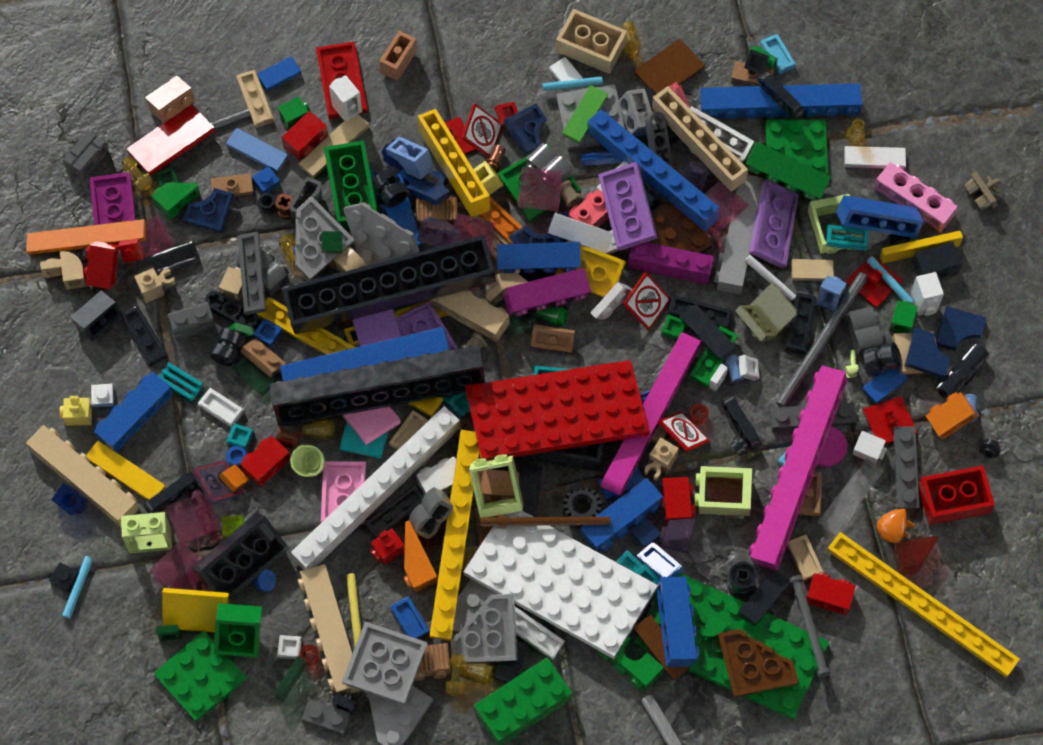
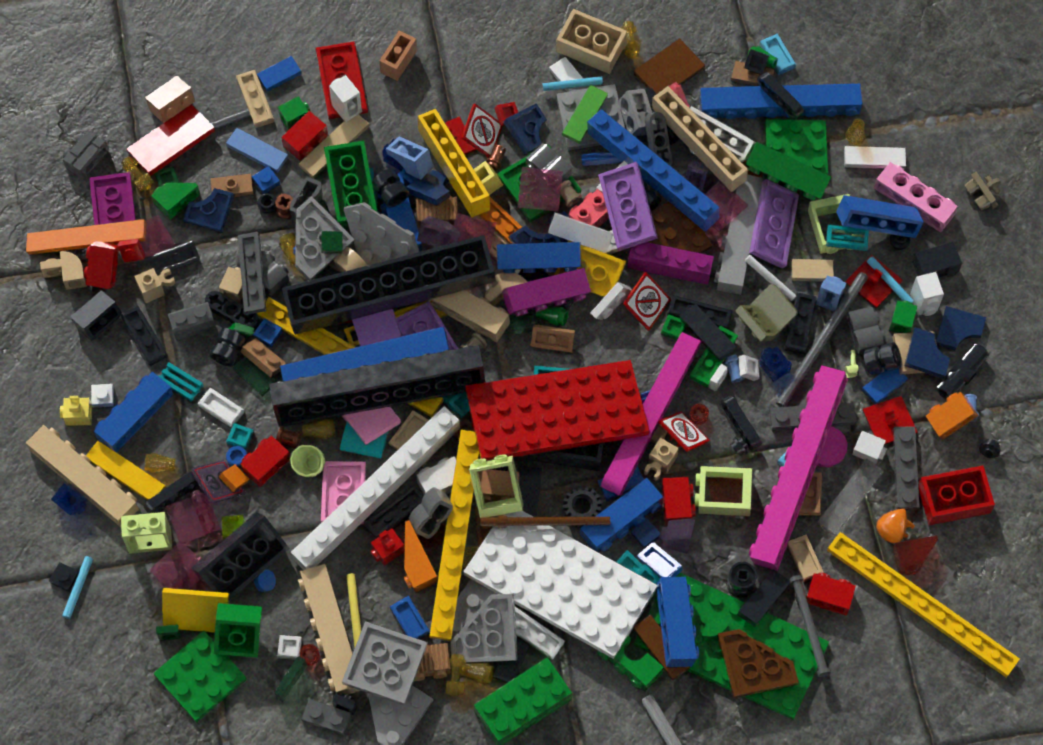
yellow tile [879,231,963,263] -> none
none -> clear yellow cone [144,452,176,473]
none -> clear blue brick [759,347,792,382]

